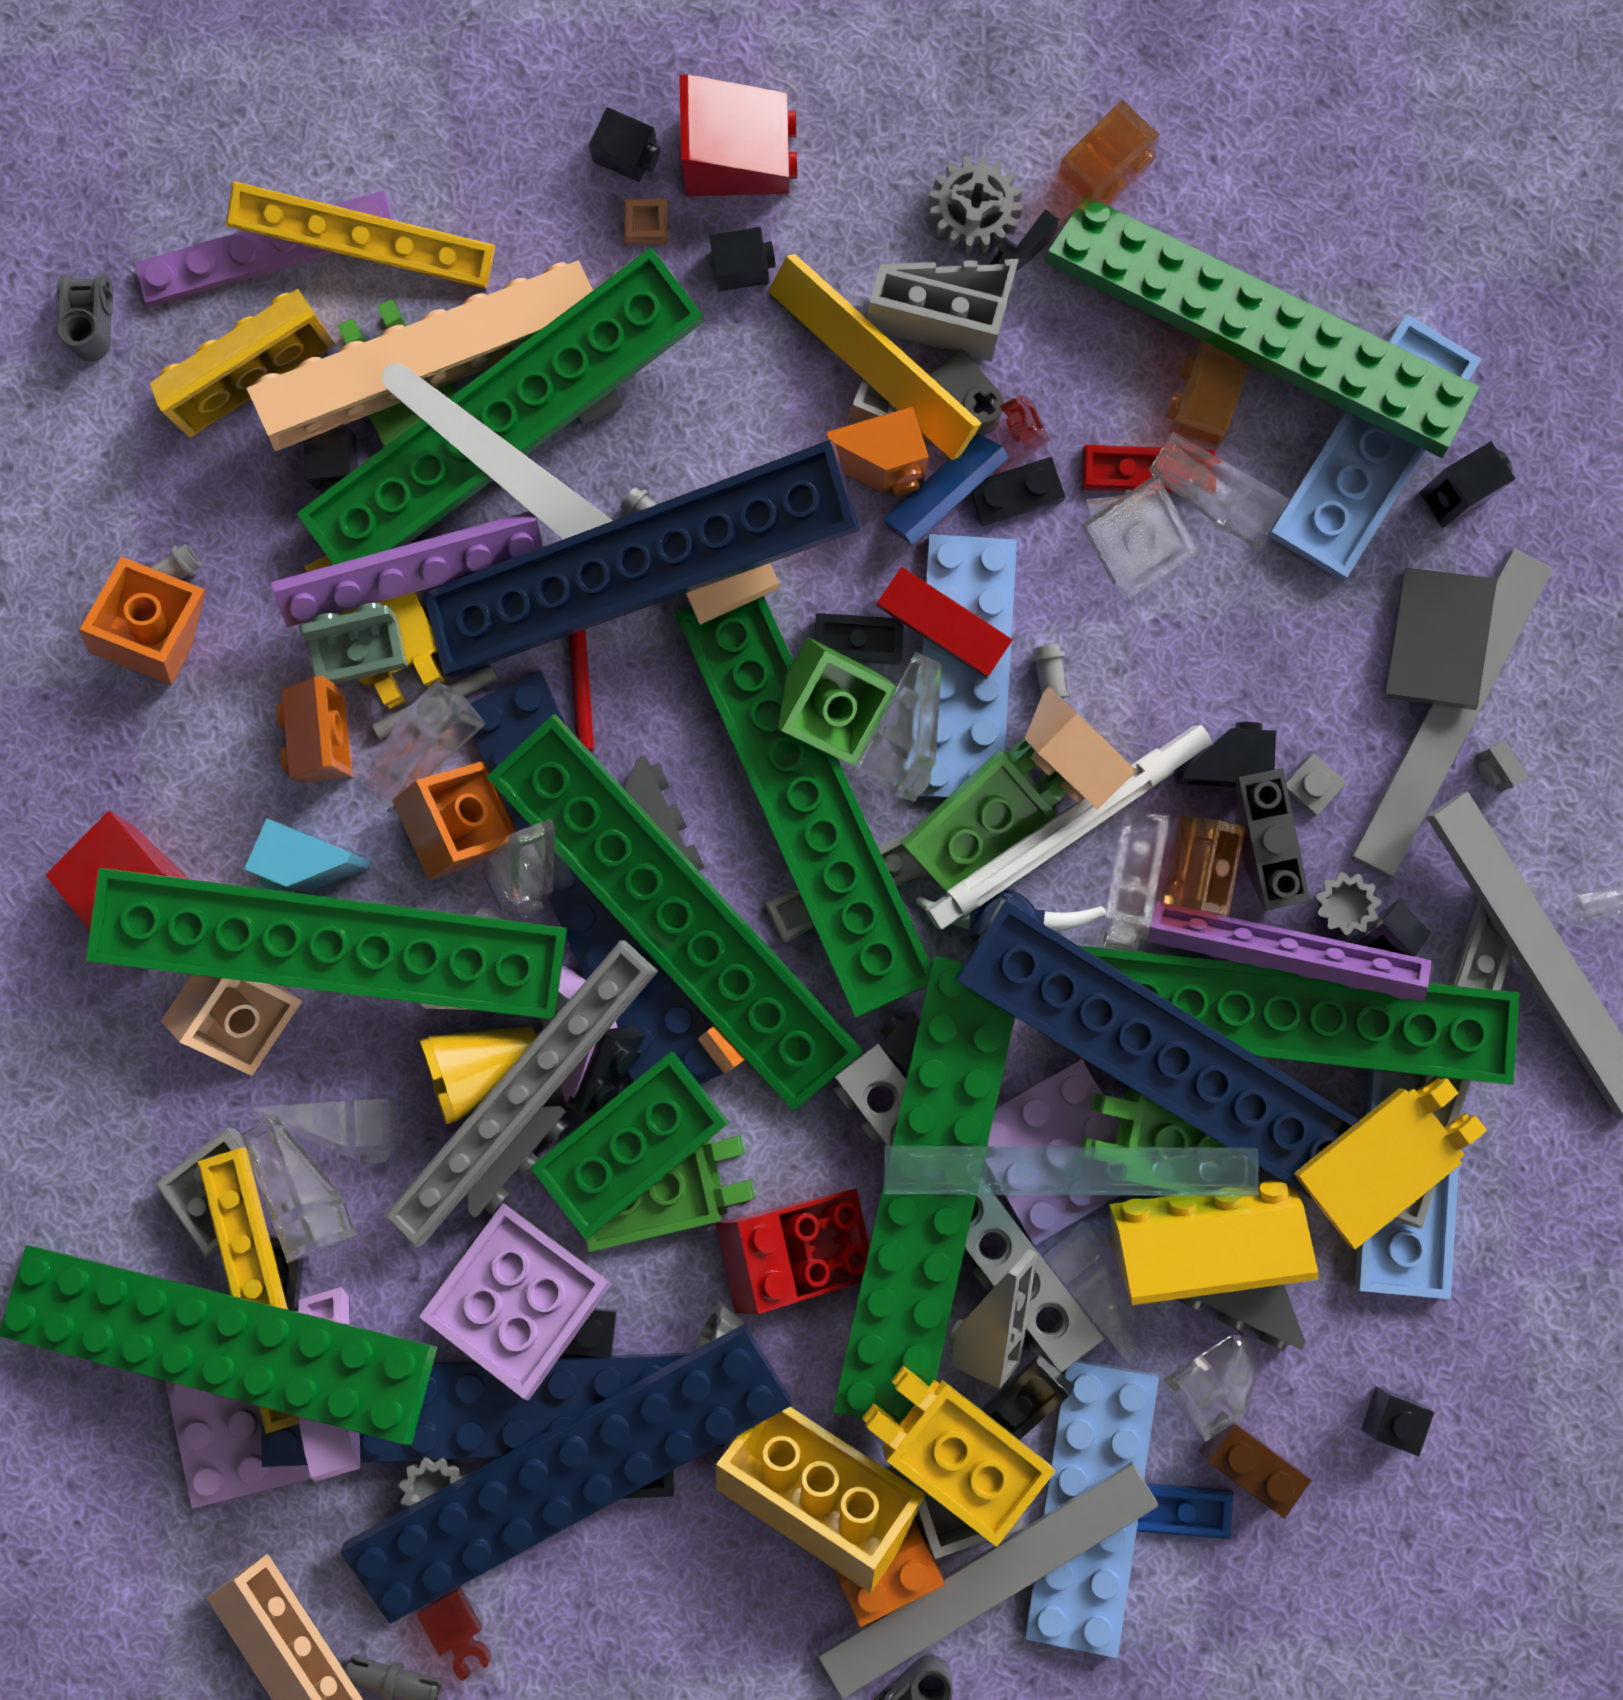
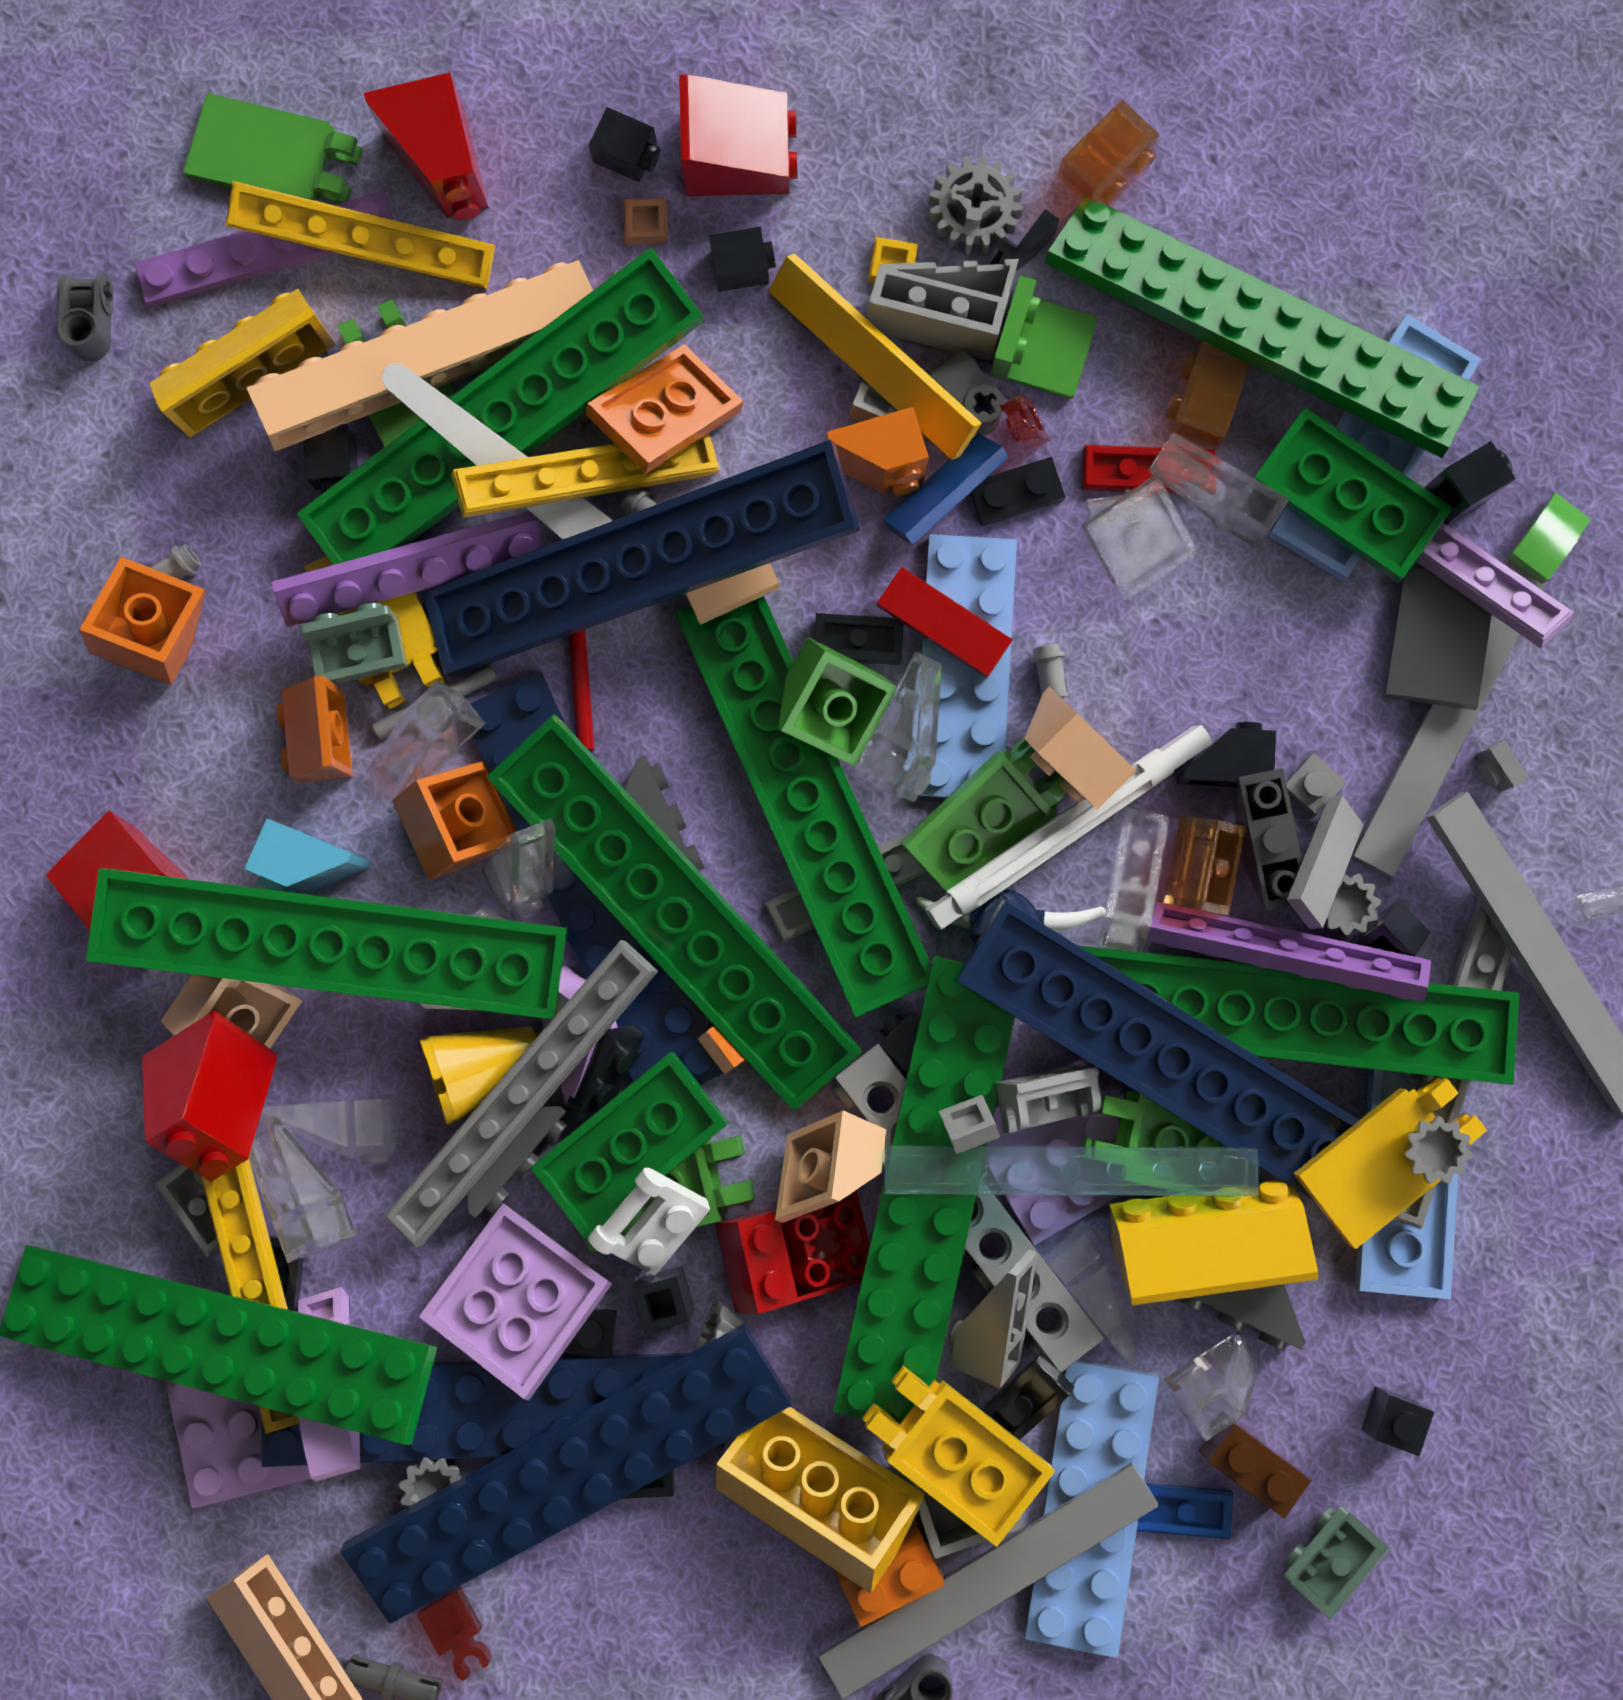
none -> red slope [142,1011,277,1182]
none -> bright green tile [183,93,363,203]
none -> red slope [364,72,489,220]
none -> yellow tile [451,433,720,518]
none -> orange plate [586,344,744,474]
none -> white plate [588,1168,710,1276]
none -> black brick [632,1266,695,1334]
none -> light nougat slope [775,1111,886,1223]
none -> yellow tile [868,237,918,283]
none -> light grey plate [939,1095,1000,1154]
none -> bright green bracket [990,275,1098,399]
none -> light grey hinge [995,1065,1101,1133]
none -> green plate [1251,407,1453,583]
none -> sand green bracket [1282,1506,1391,1620]
none -> light grey tile [1287,795,1364,929]
none -> light grey piece [1404,1116,1473,1184]
none -> lavender tile [1416,523,1574,648]
none -> bright green slope [1506,493,1590,584]

